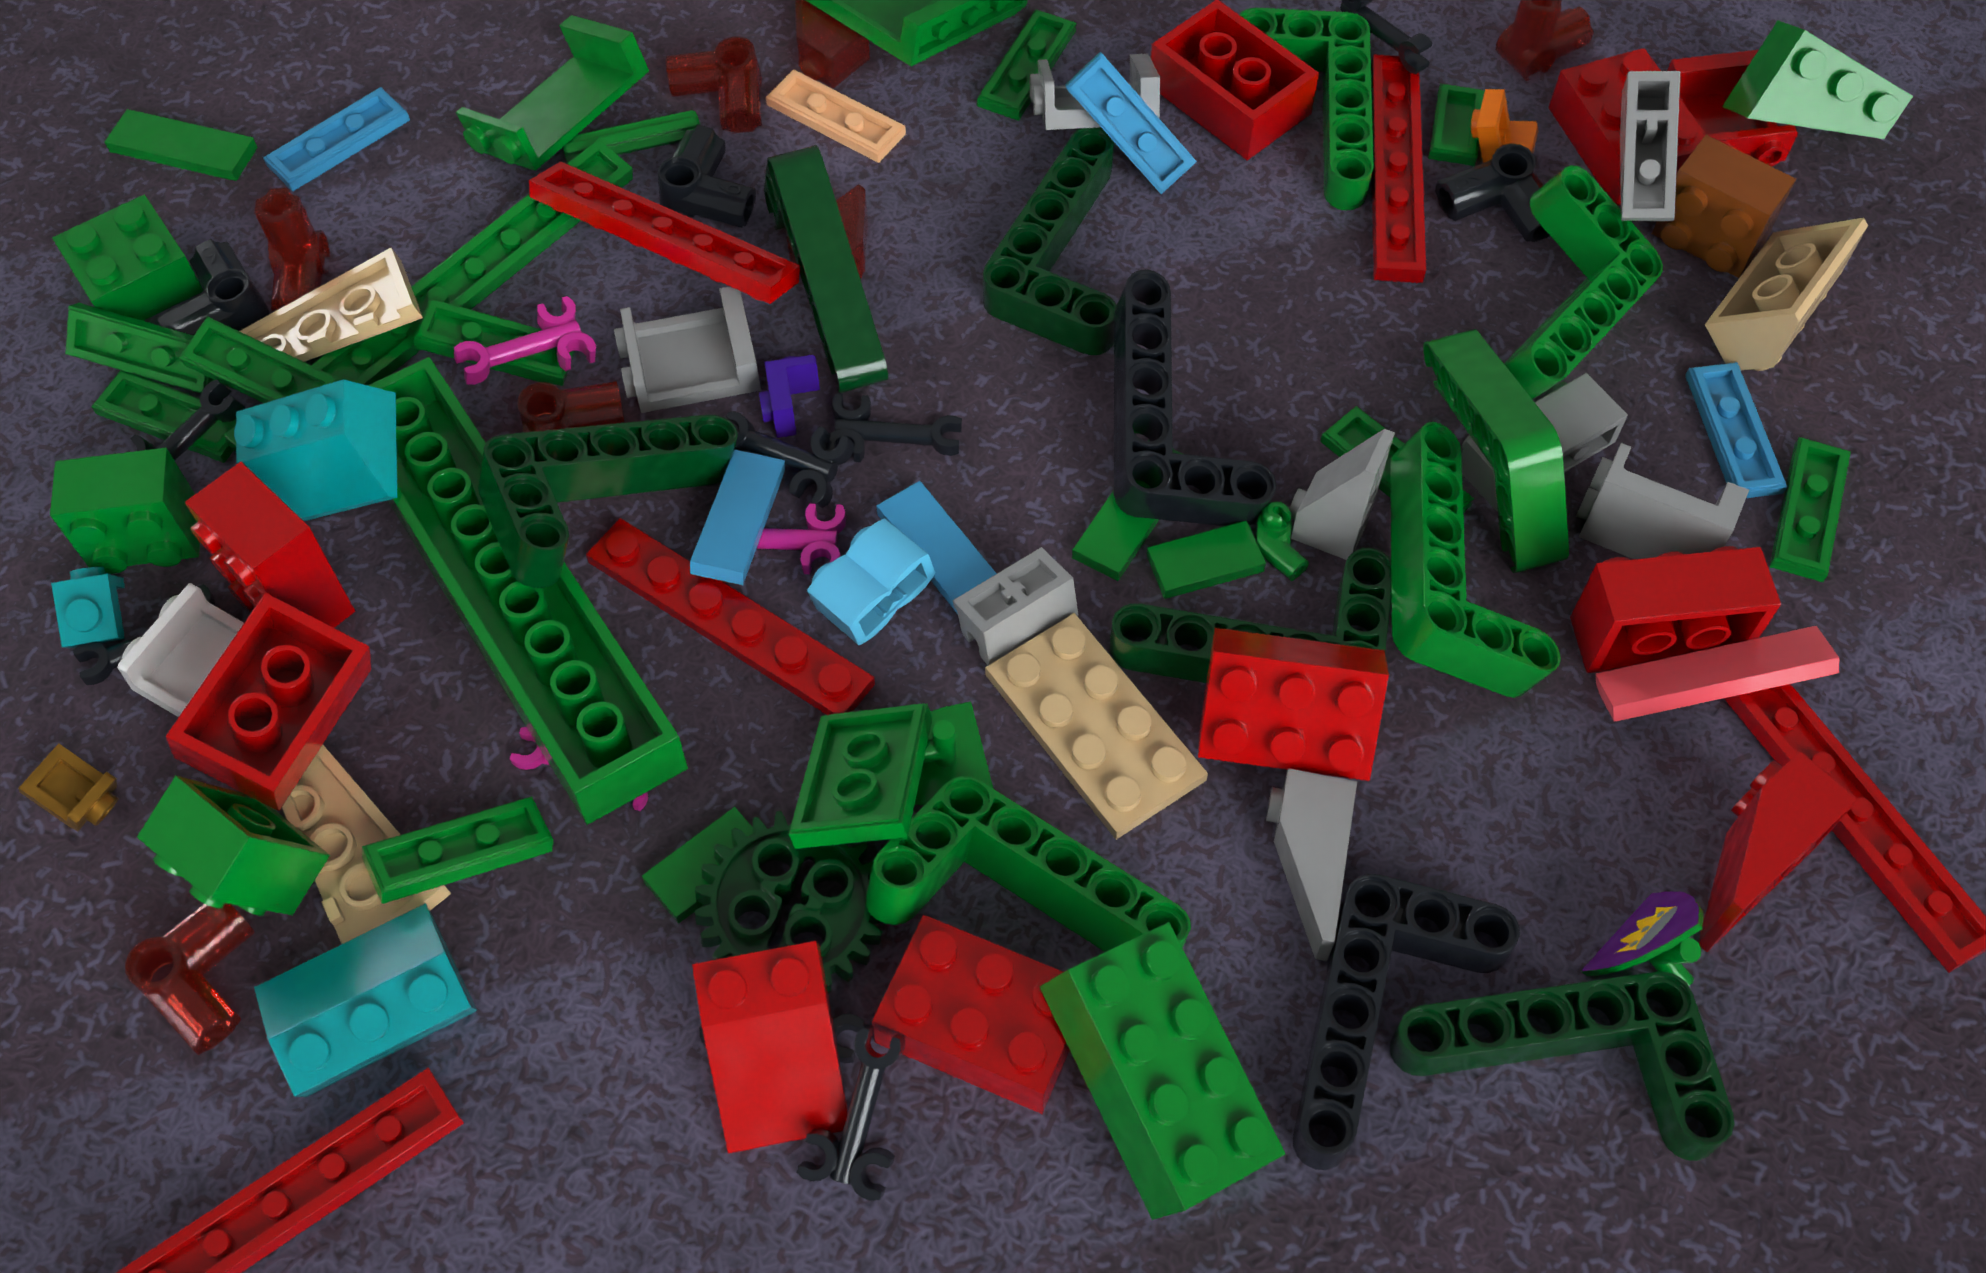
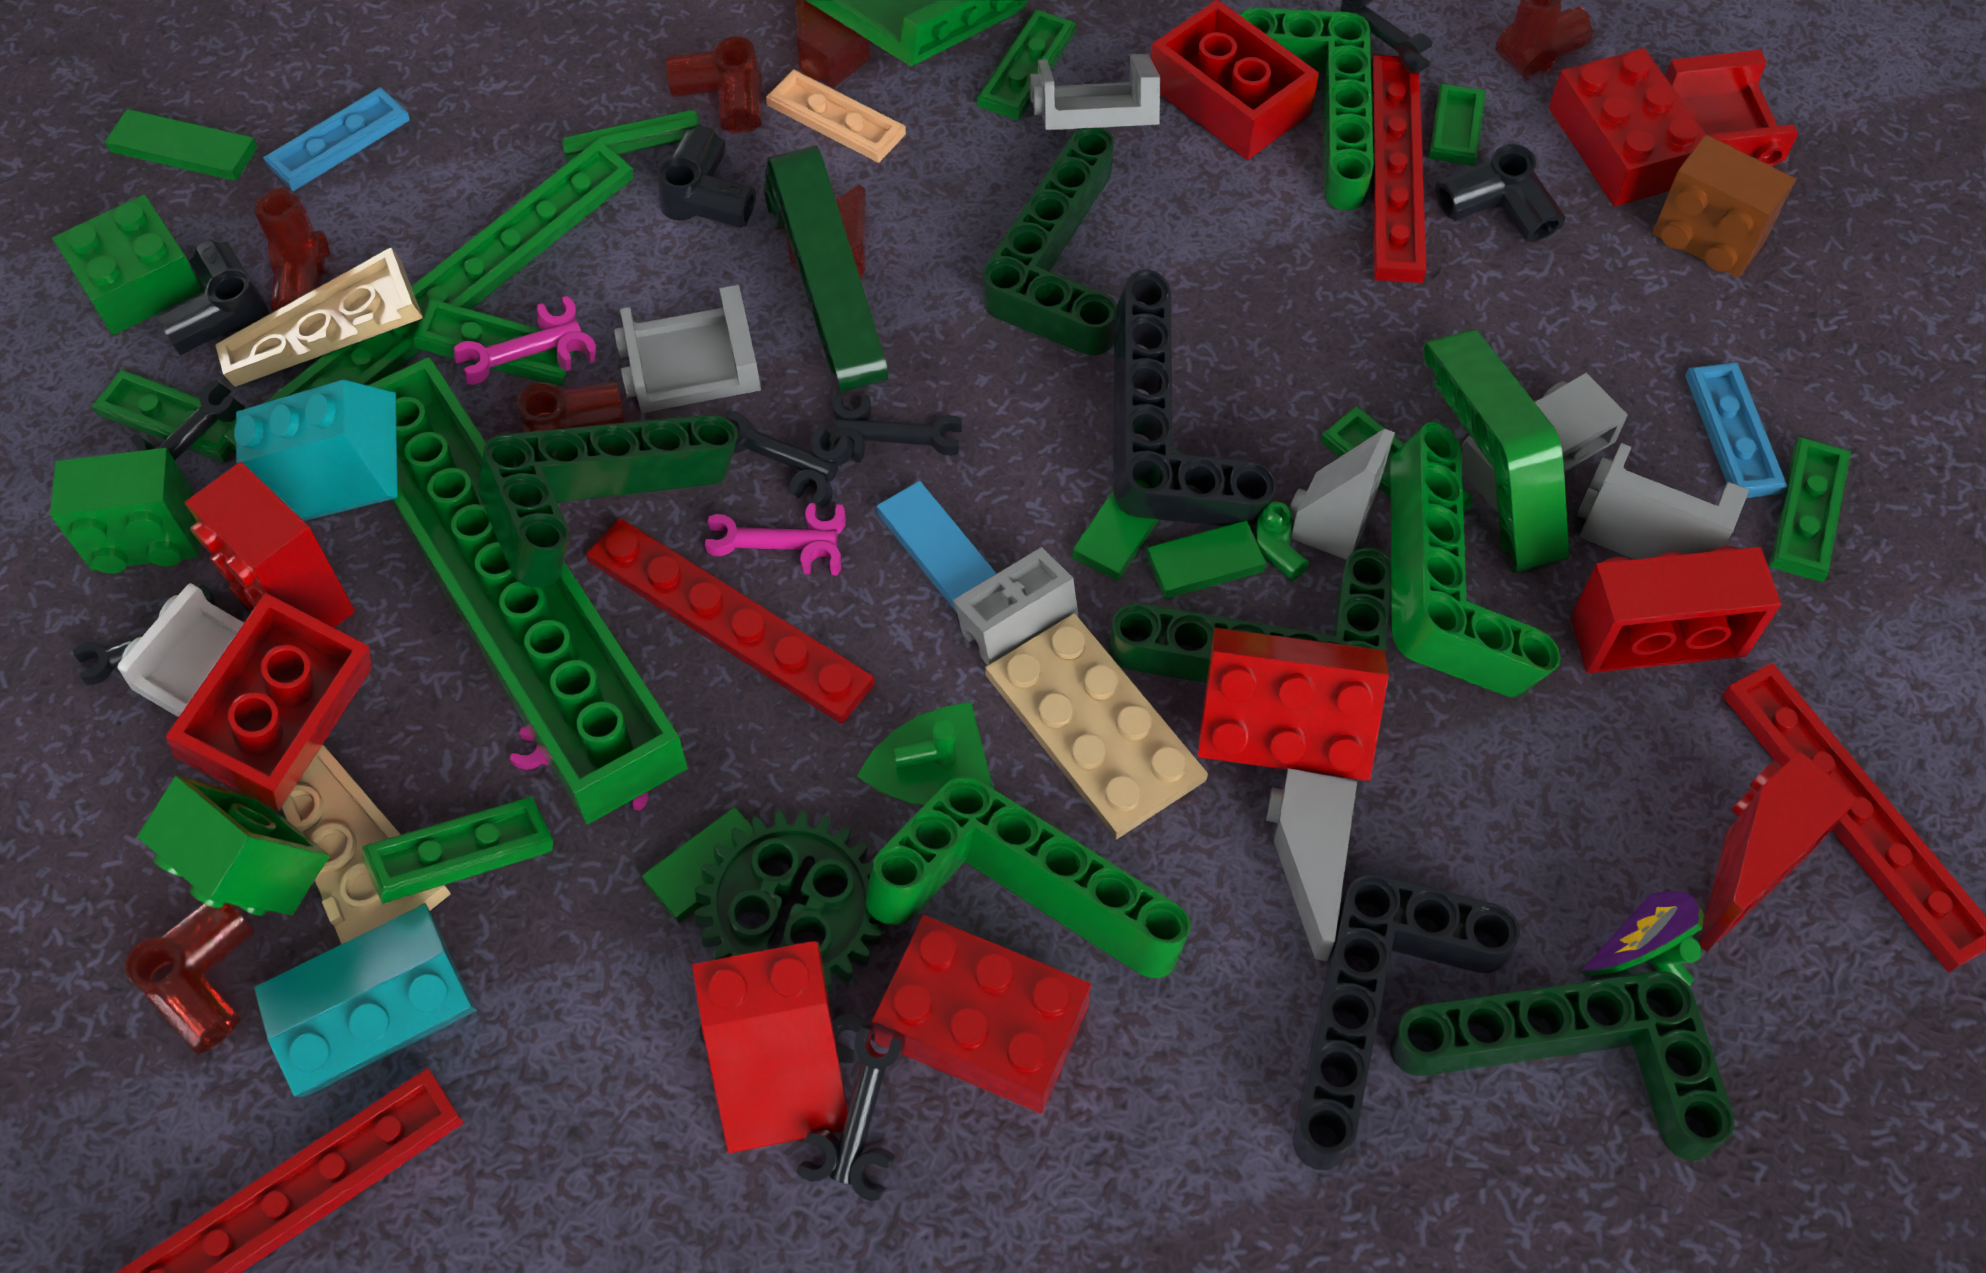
pearl gold bracket [18,743,119,832] -> none
teal bracket [51,567,125,648] -> none
green tile [65,303,214,393] -> none
green tile [179,317,341,403] -> none
green panel [456,15,649,171] -> none
red plate [529,161,800,304] -> none
dark azure tile [690,449,785,585] -> none
dark purple bracket [759,355,820,438] -> none
green tile [789,703,933,849] -> none
medium azure brick [807,518,936,645] -> none
green brick [1040,922,1286,1220] -> none
dark azure tile [1065,51,1197,194] -> none
orange bracket [1471,89,1539,163] -> none
green beam [1504,165,1663,400] -> none
coral tile [1595,626,1839,722] -> none
light grey slope [1620,71,1681,221] -> none
tan slope [1705,218,1868,371] -> none
wedge [1722,21,1913,139] -> none

